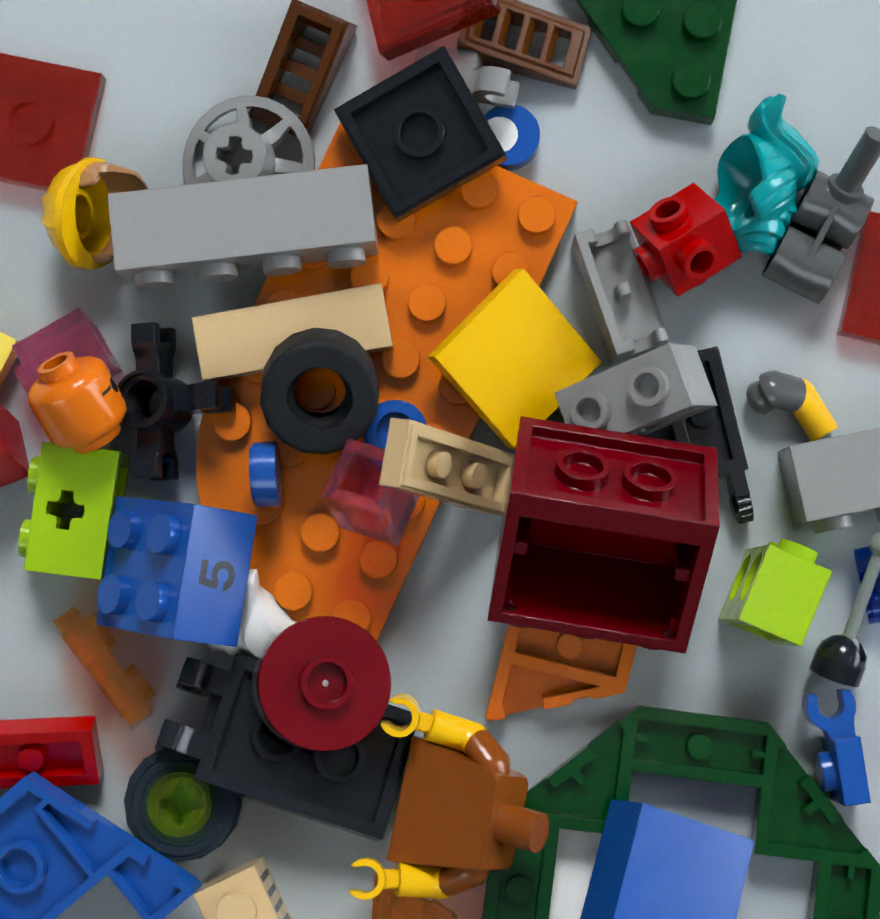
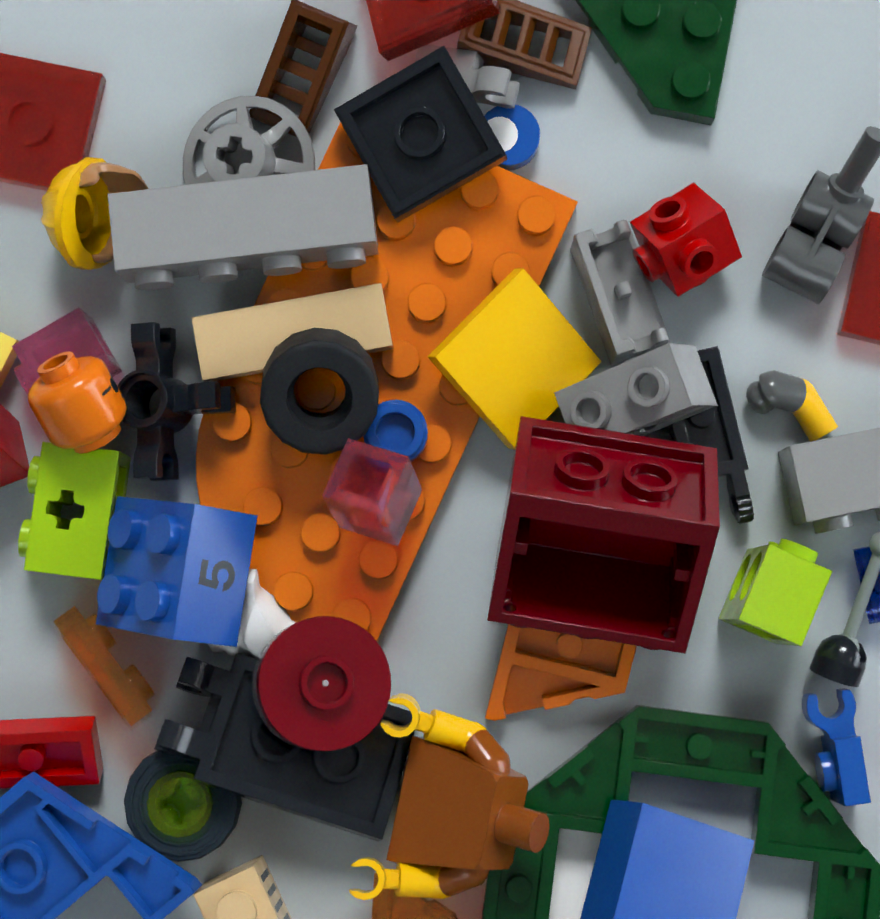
blue tile [249,441,282,507] -> none
tan tile [379,418,514,516] -> none
teal hair [714,94,819,256] -> none

